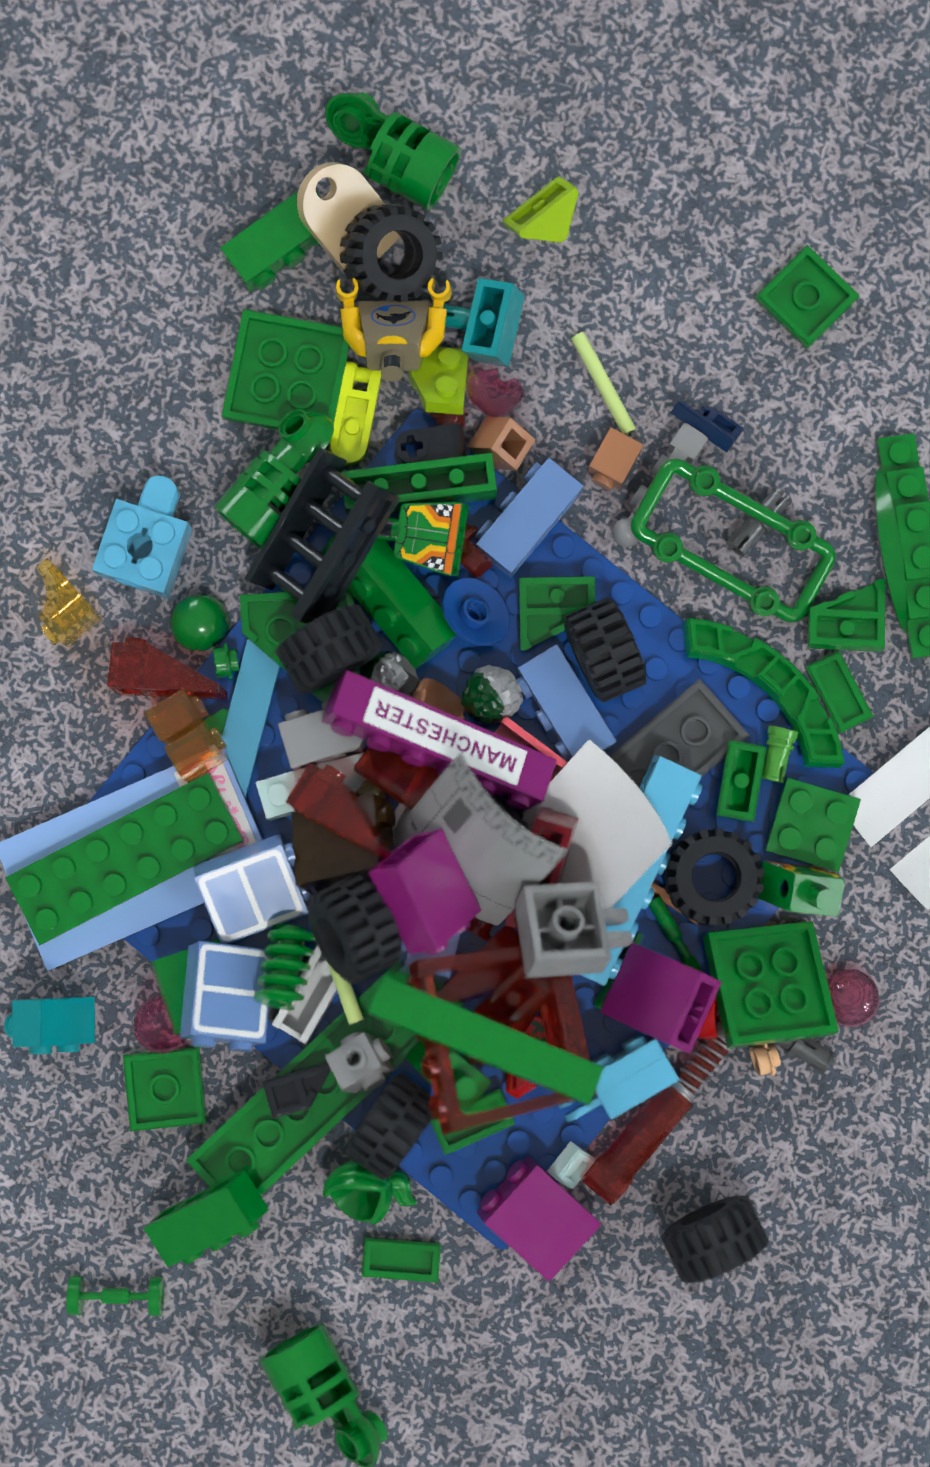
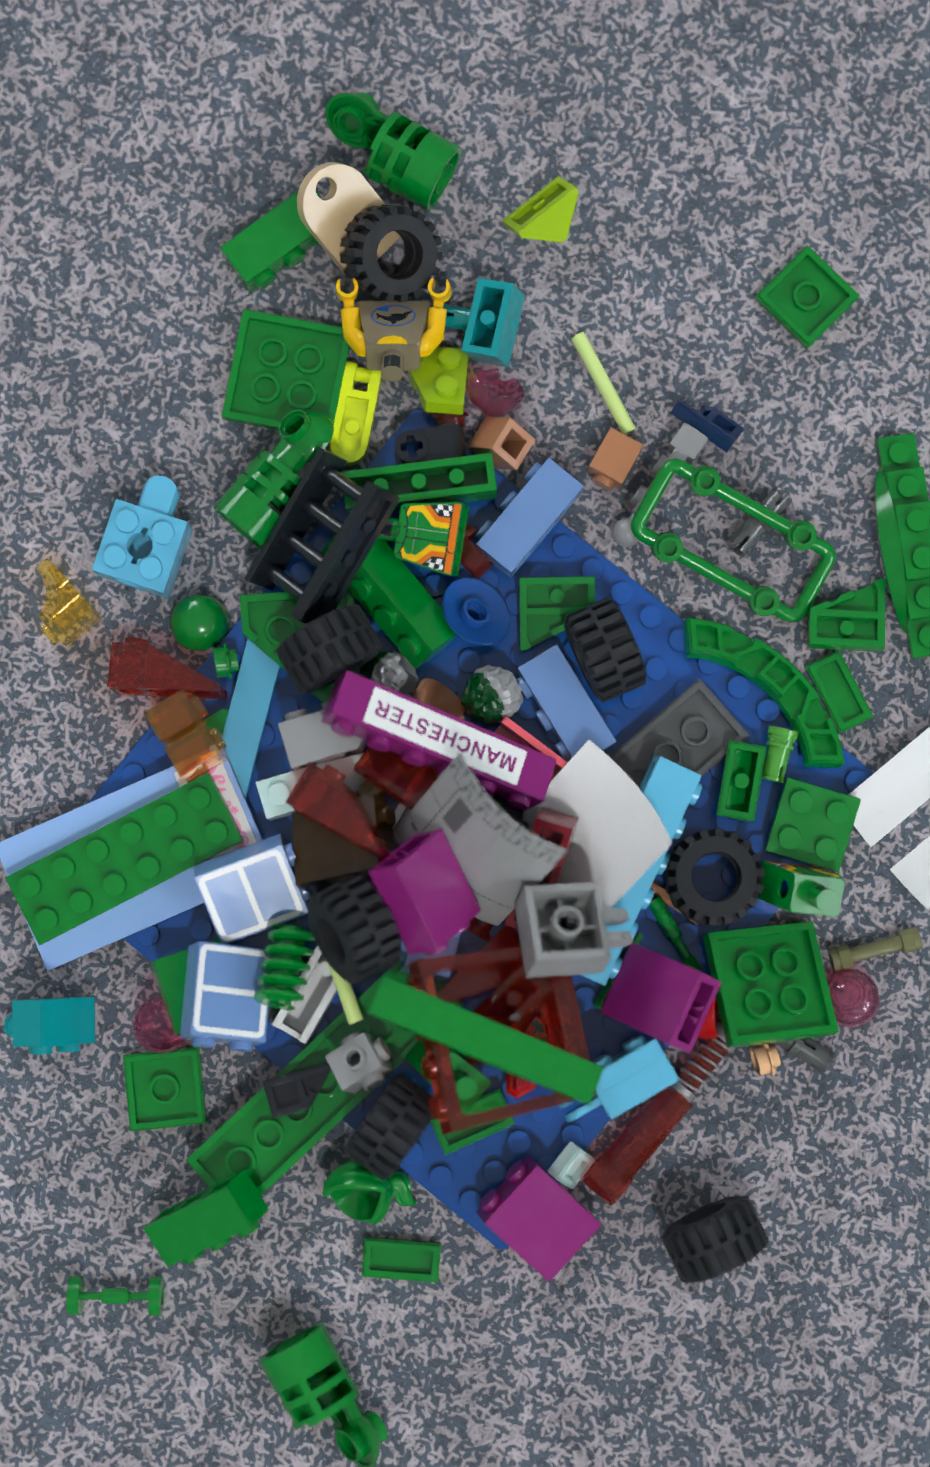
none -> olive bar [828,927,923,972]

